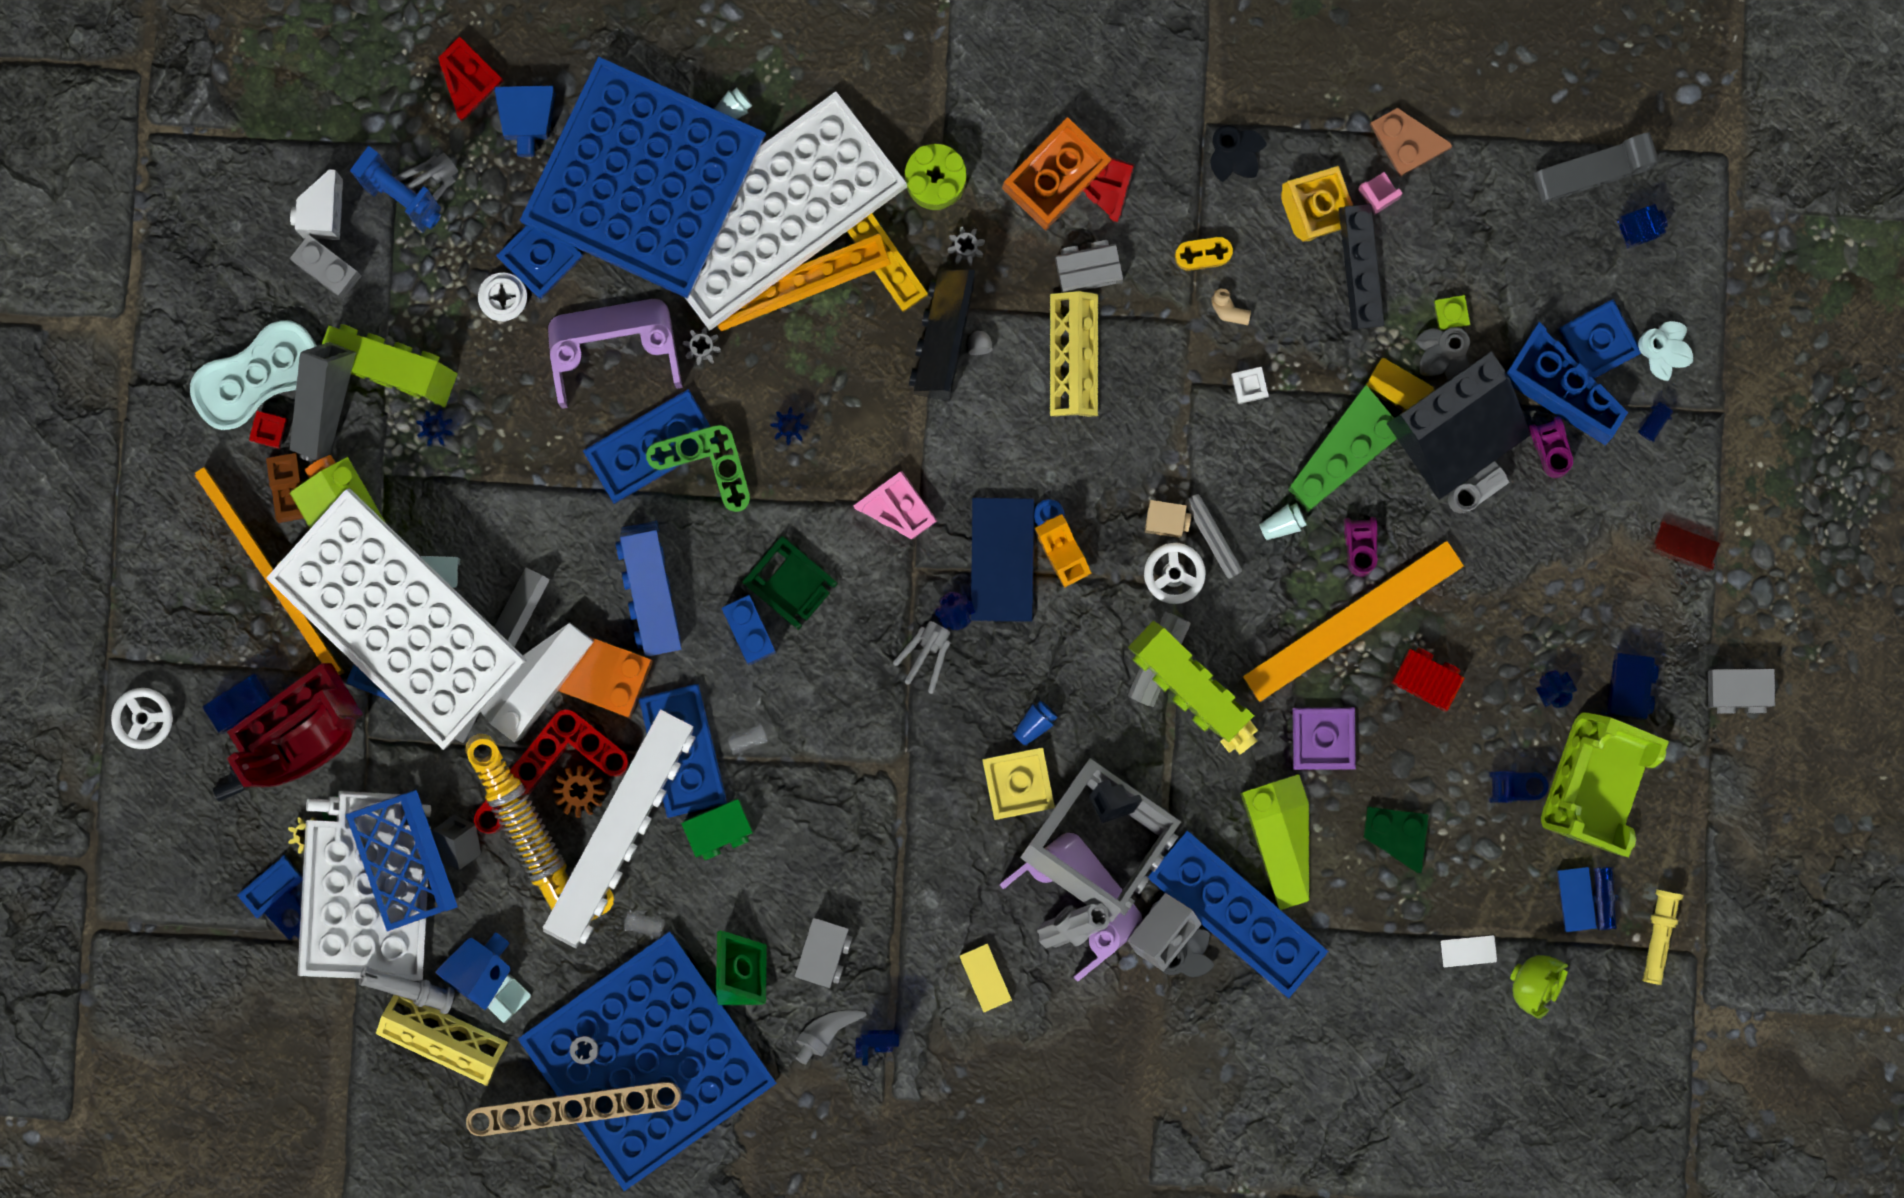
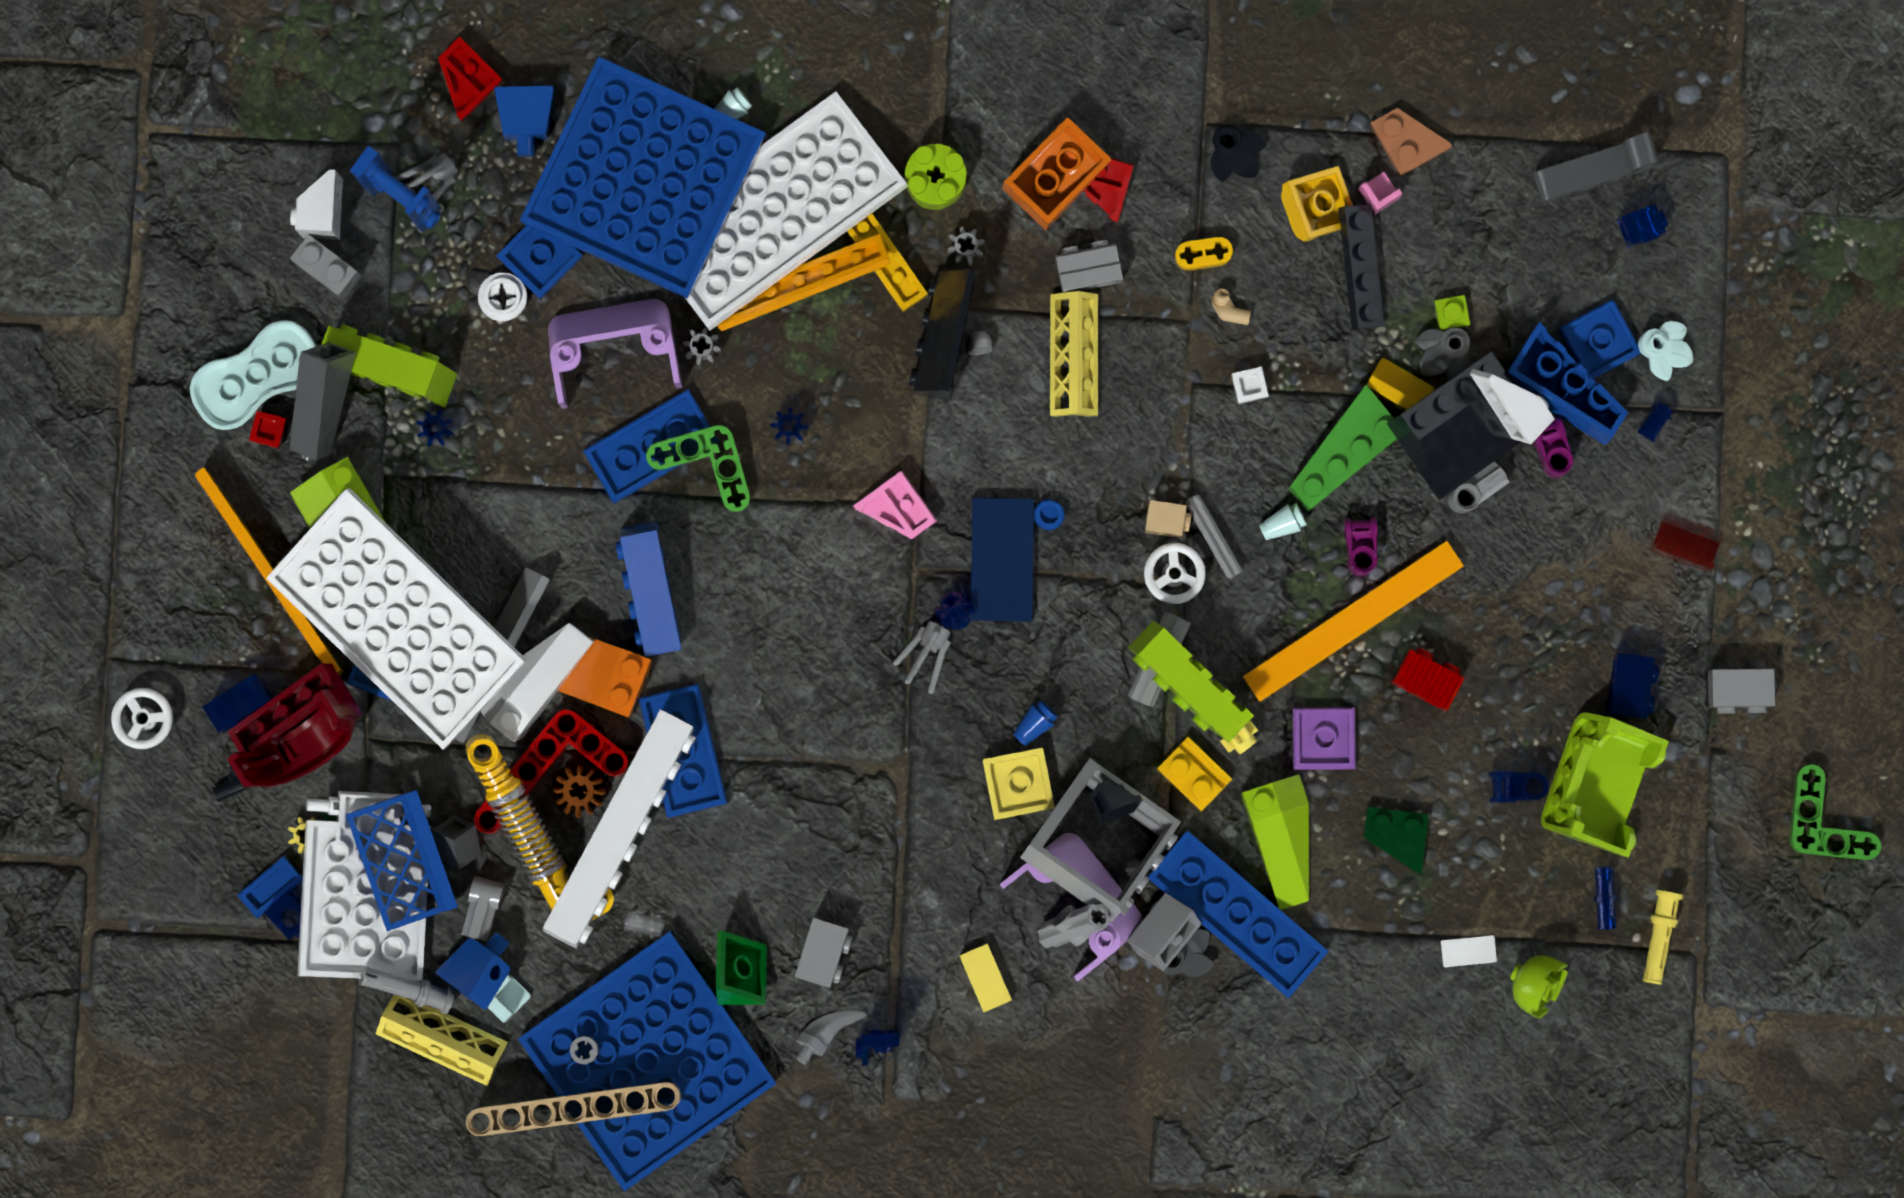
dark orange slope [266,453,304,523] -> none
orange tile [305,455,336,479] -> none
light aqua panel [421,556,460,588] -> none
green brick [681,799,754,861] -> none
blue brick [722,595,776,666] -> none
clear pin [726,724,768,756] -> none
dark green container [742,536,838,631] -> none
light orange brick [1035,514,1092,588] -> none
clear blue gear [1536,670,1577,708] -> none
blue tile [1557,867,1597,932] -> none
none -> light grey piece [461,876,506,941]
none -> yellow plate [1157,737,1232,812]
none -> white slope [1470,369,1555,444]
none -> bright green beam [1789,764,1881,860]

